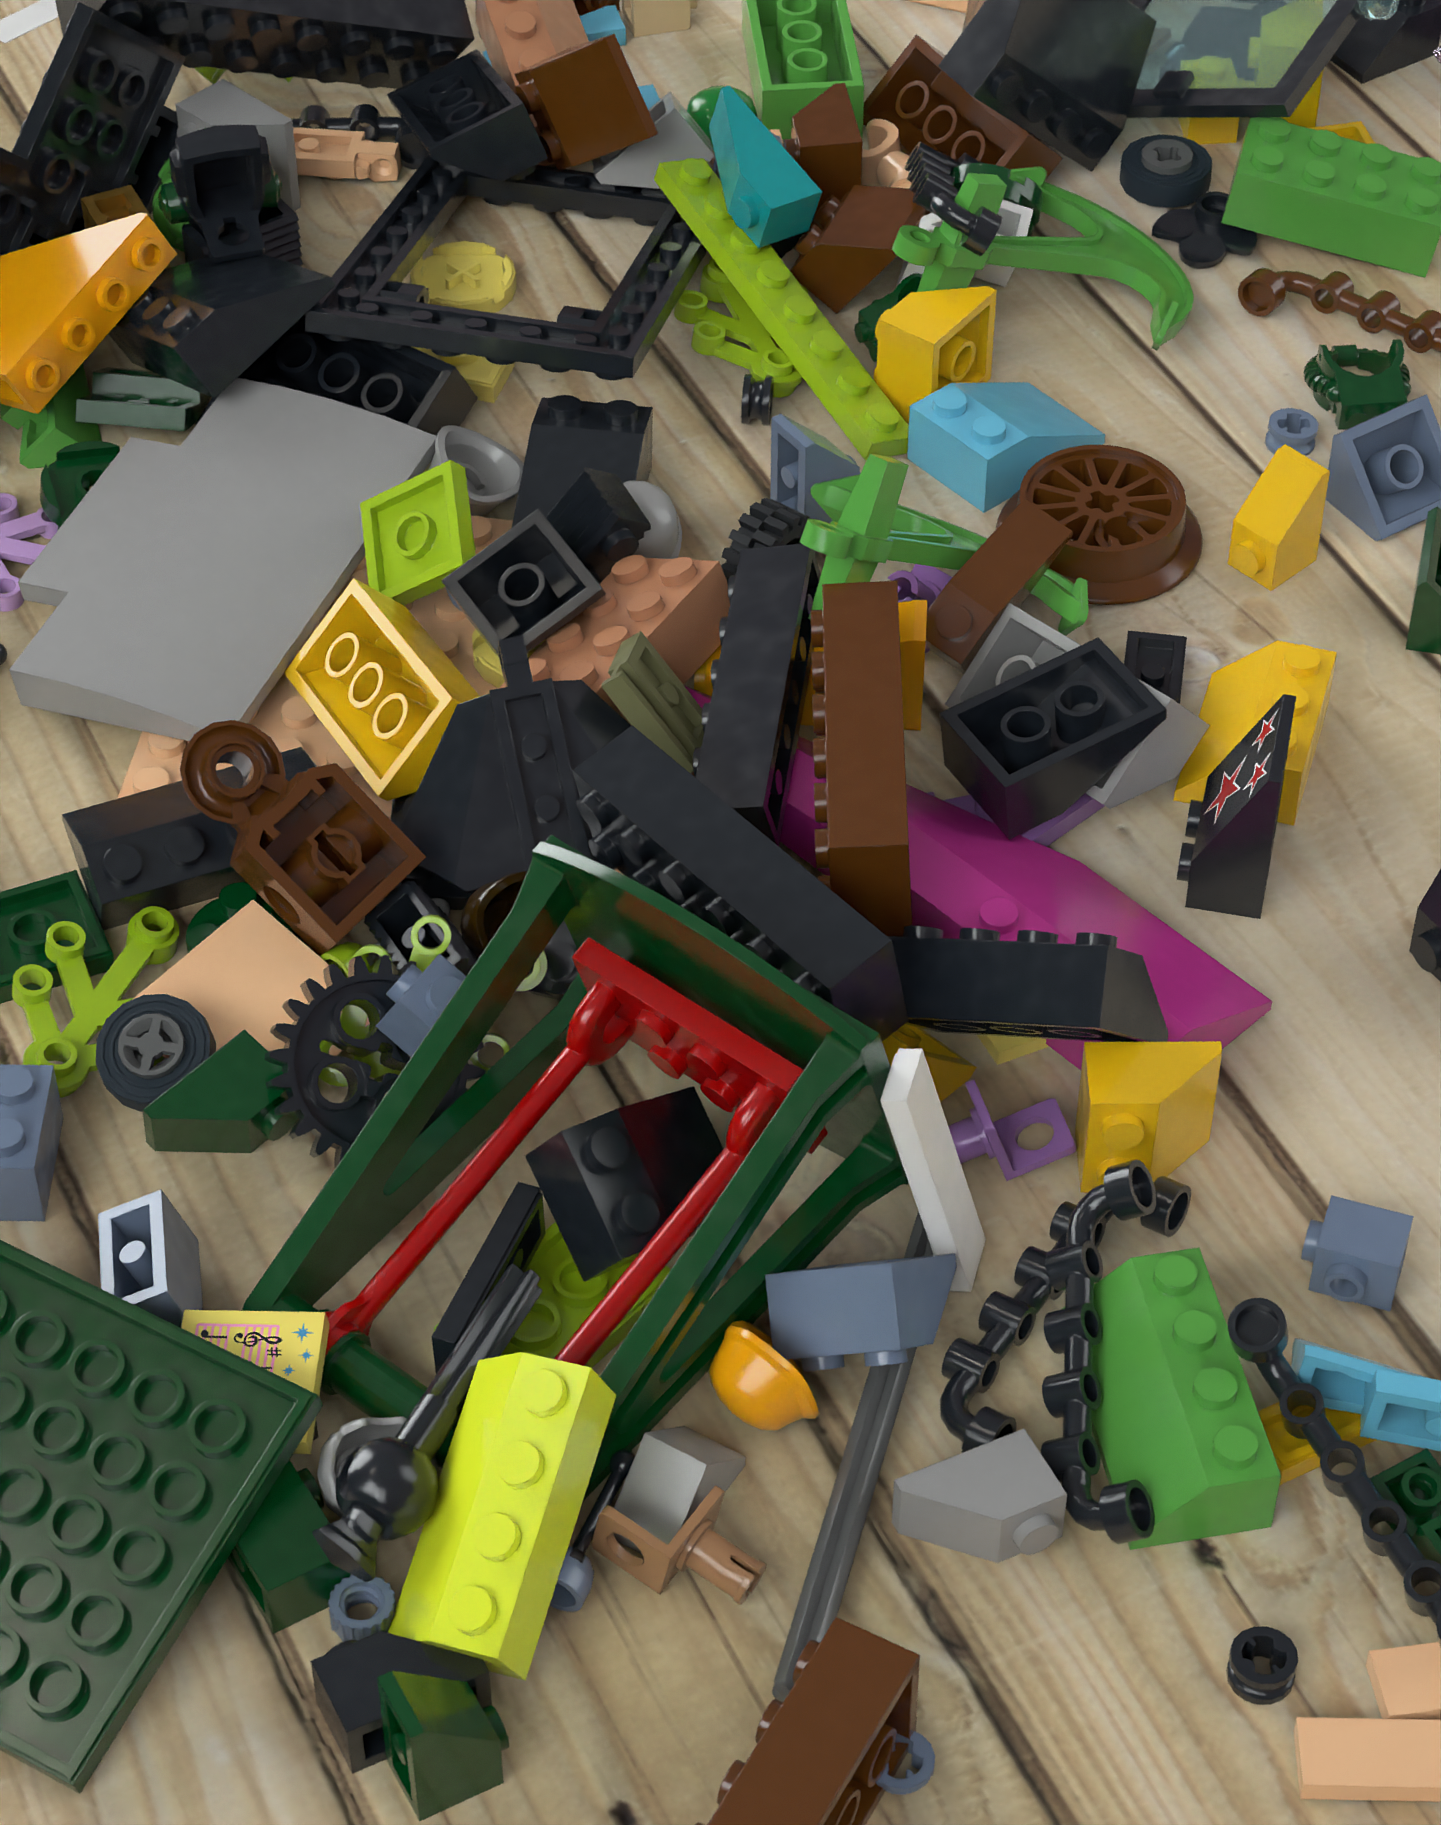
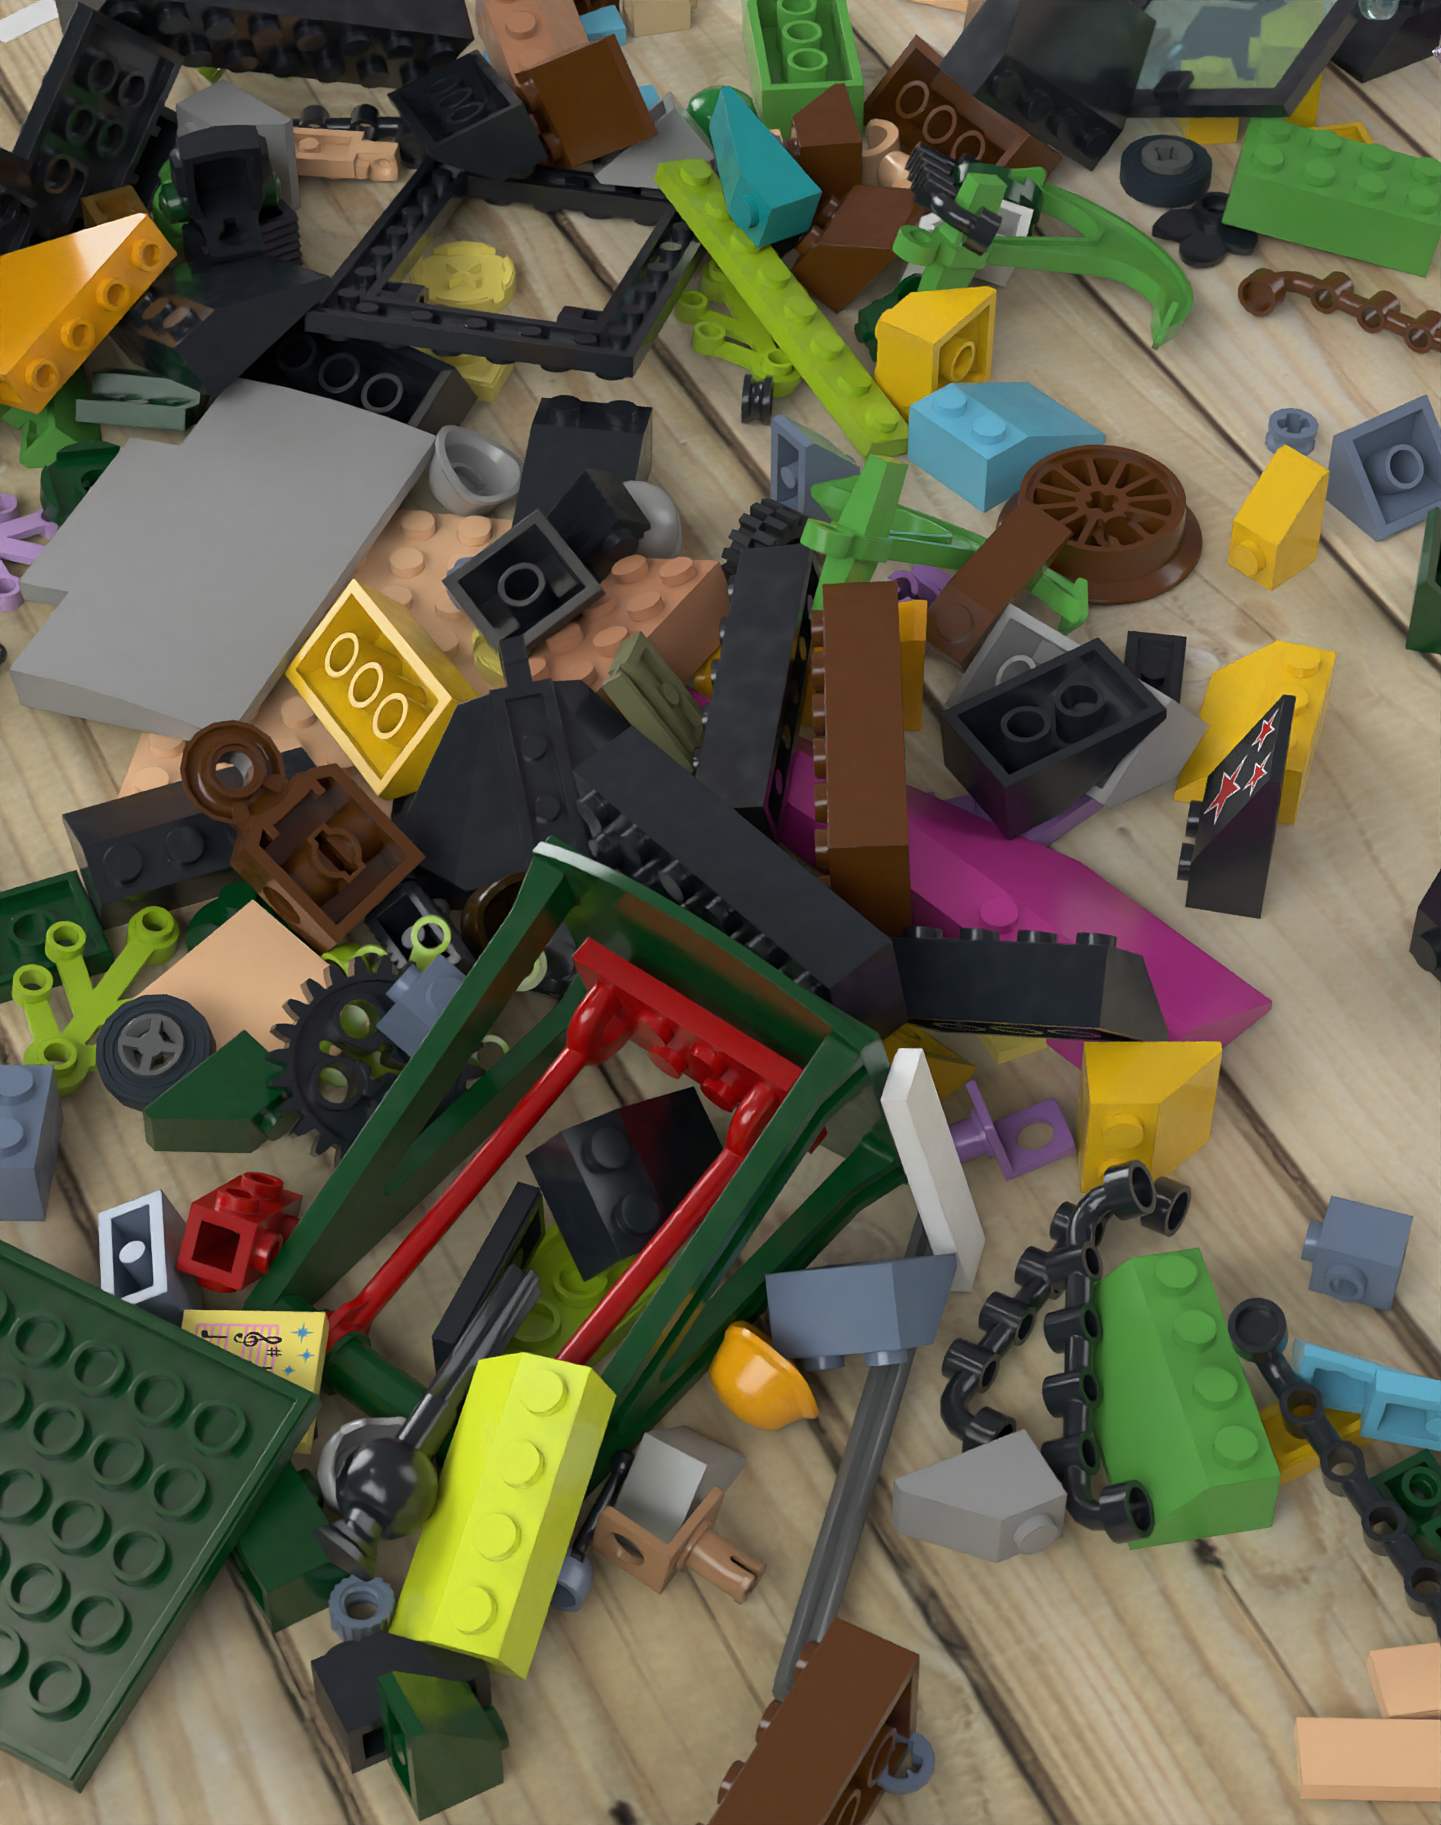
lime tile [360,460,476,606] -> none
black bush [1226,1626,1298,1705] -> none
dark green piece [1303,339,1411,430] -> none
none -> red brick [176,1172,304,1293]

